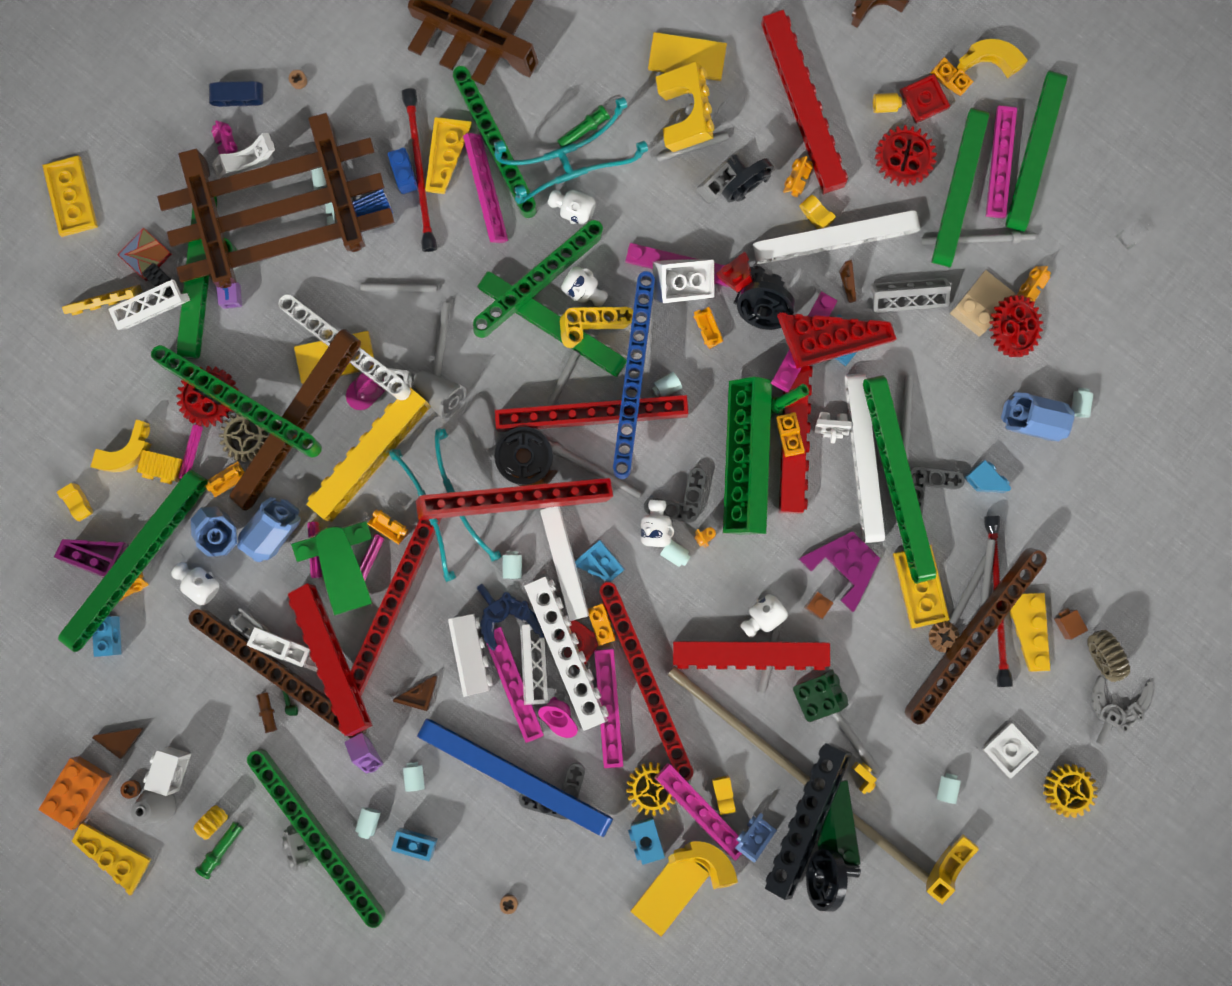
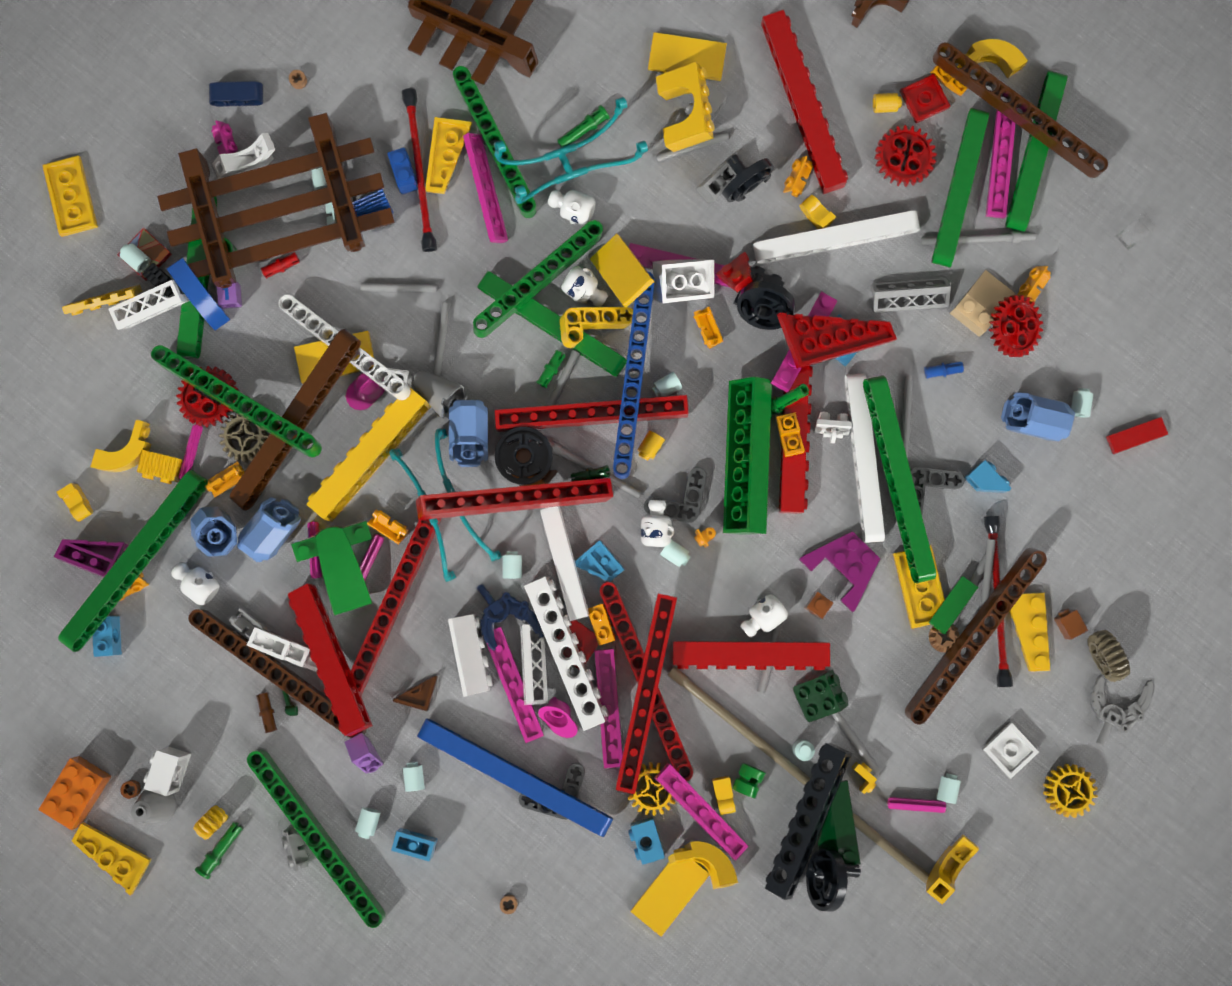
reddish brown tile [92,728,144,759] -> none
medium blue bracket [735,813,777,863] -> none
reddish brown tile [839,260,856,303] -> none
none -> light aqua brick [120,243,151,273]
none -> blue slope [167,257,230,330]
none -> red pin [261,252,300,279]
none -> medium blue brick [449,400,488,467]
none -> green pin [536,350,566,388]
none -> dark green pin [571,465,611,481]
none -> yellow tile [590,233,655,307]
none -> red brick [615,593,677,794]
none -> yellow brick [637,430,665,461]
none -> green wheel [732,763,766,799]
none -> light aqua brick [792,739,815,761]
none -> dark pink axle [887,797,946,813]
none -> blue axle [924,361,964,379]
none -> green tile [928,576,979,634]
none -> reddish brown beam [933,42,1108,178]
none -> red tile [1106,417,1169,454]

